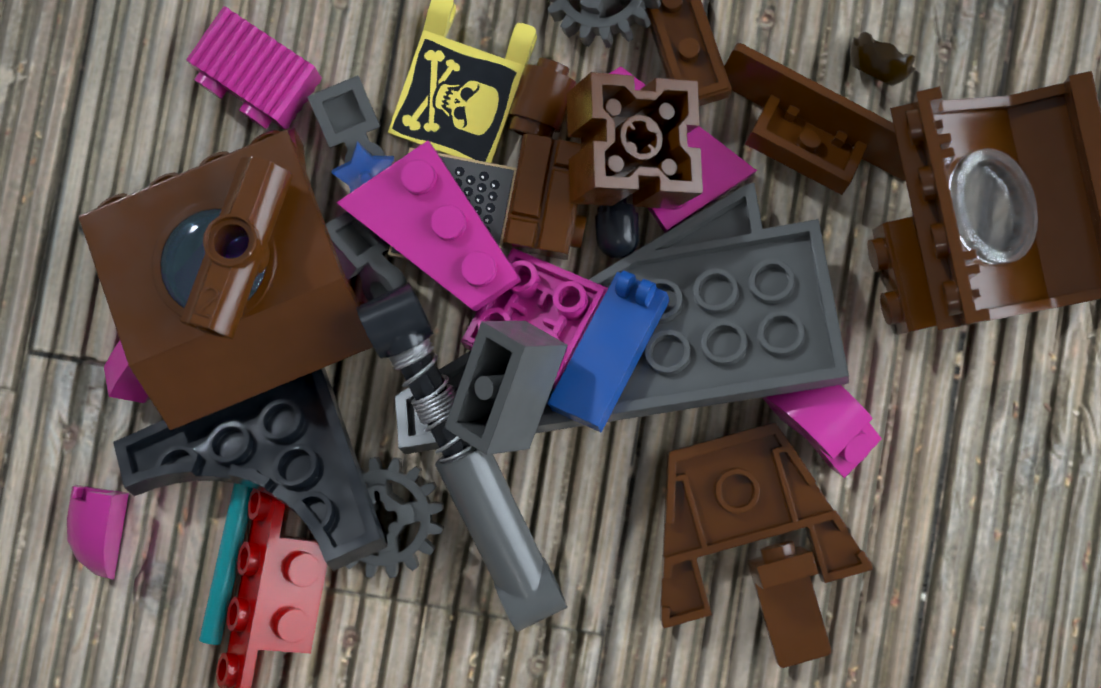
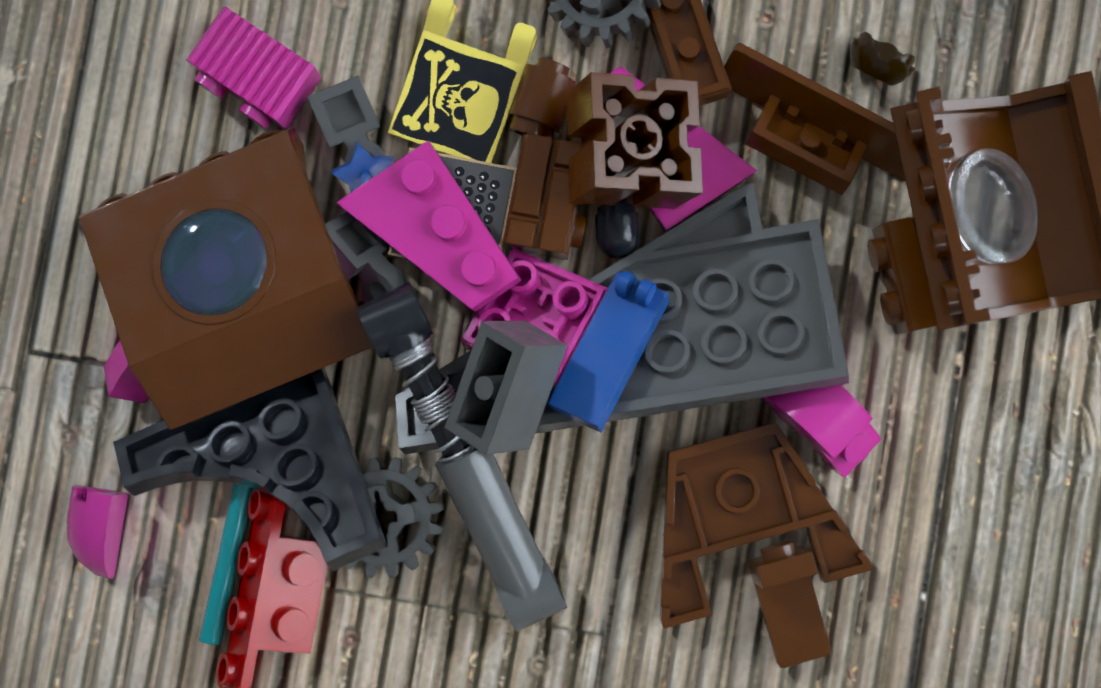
reddish brown piece [180,156,293,340] -> none

